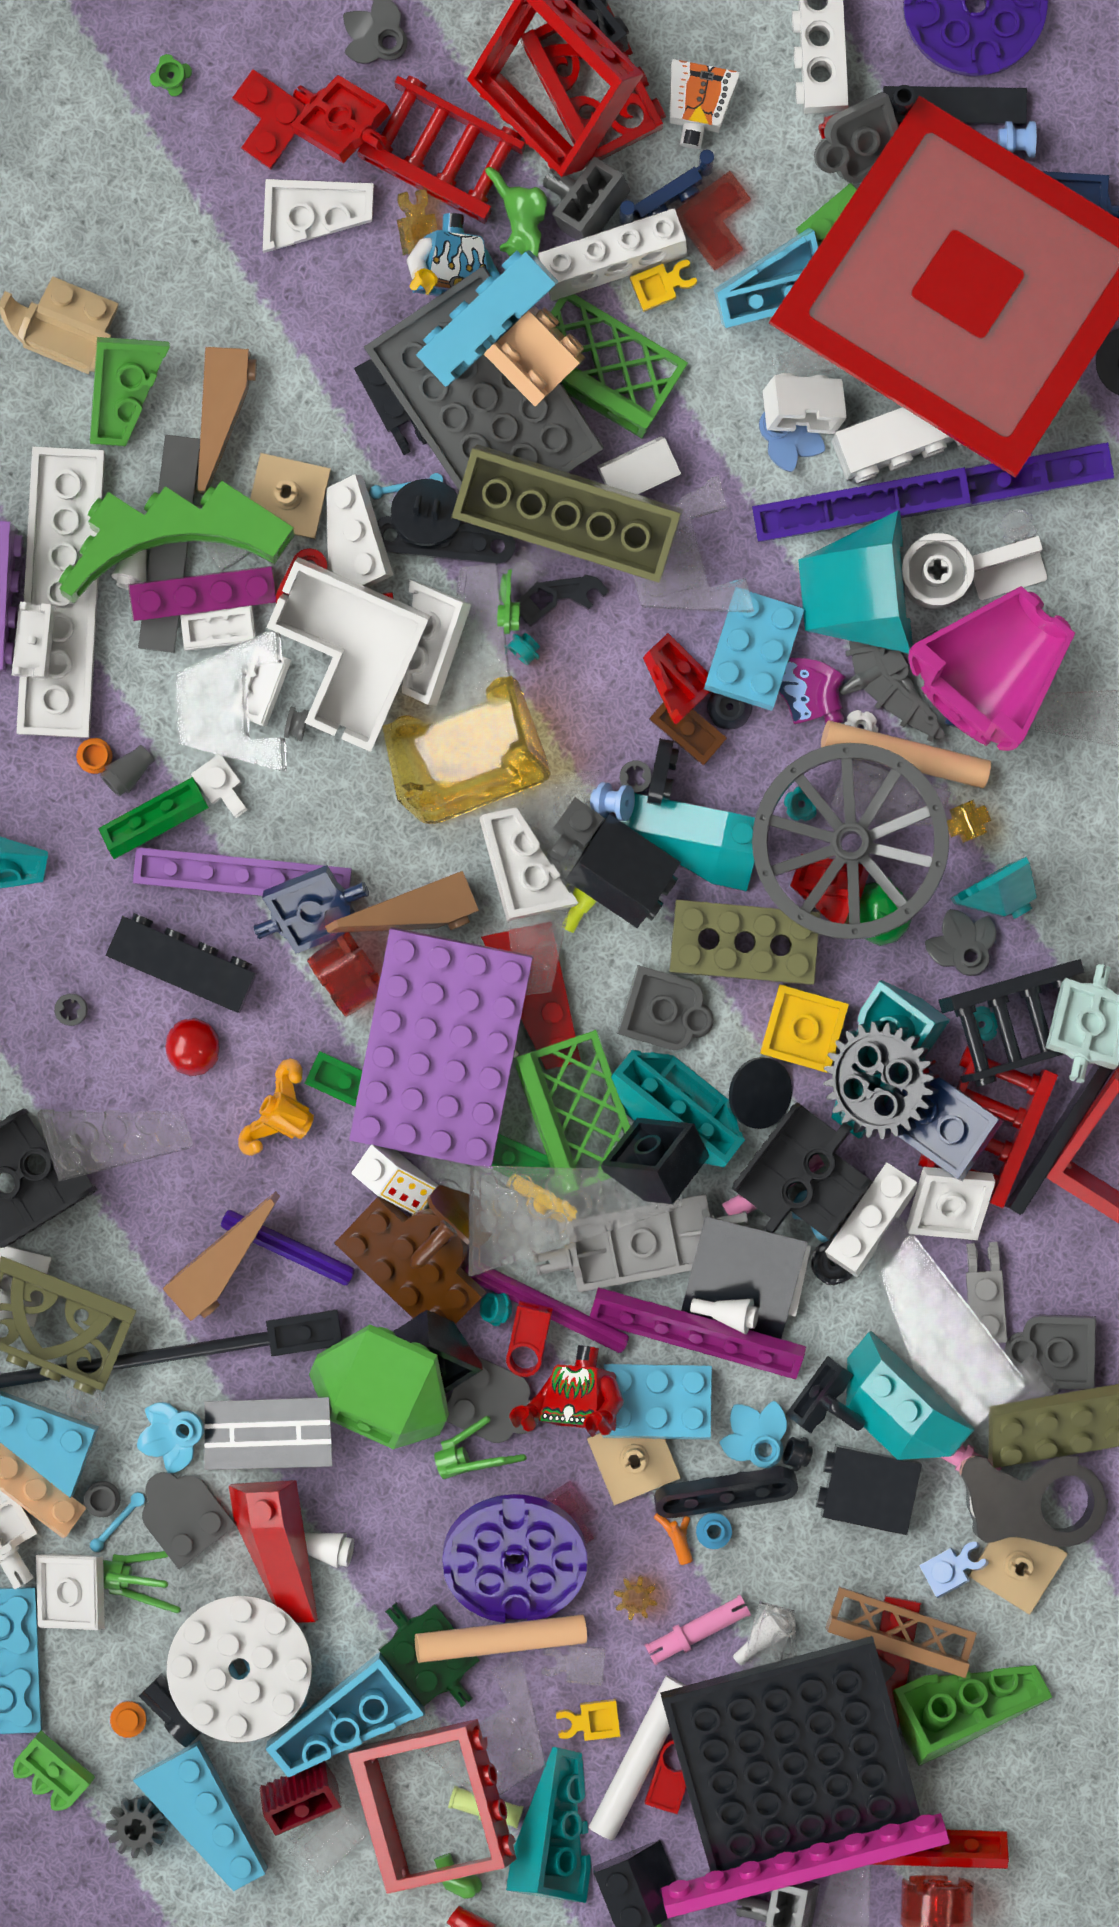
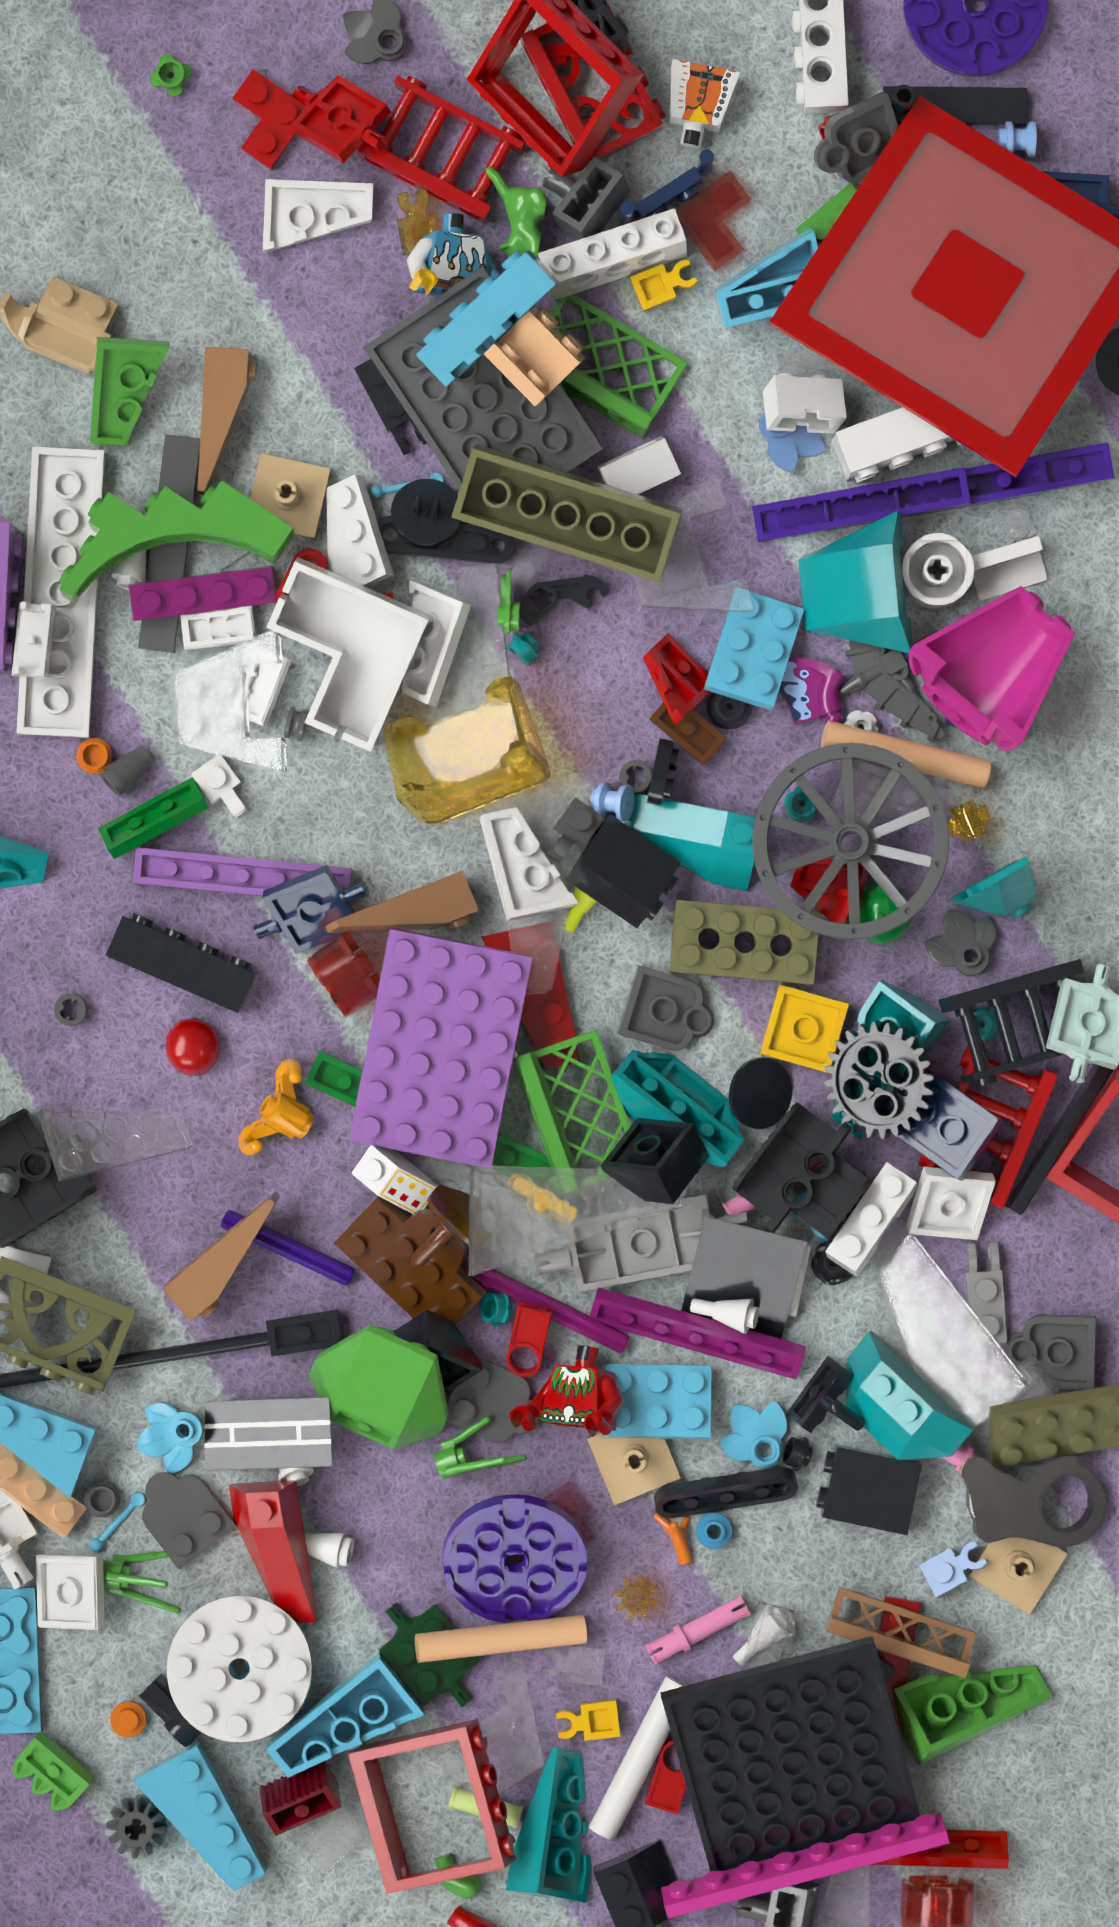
none -> white plate [278,1467,314,1487]

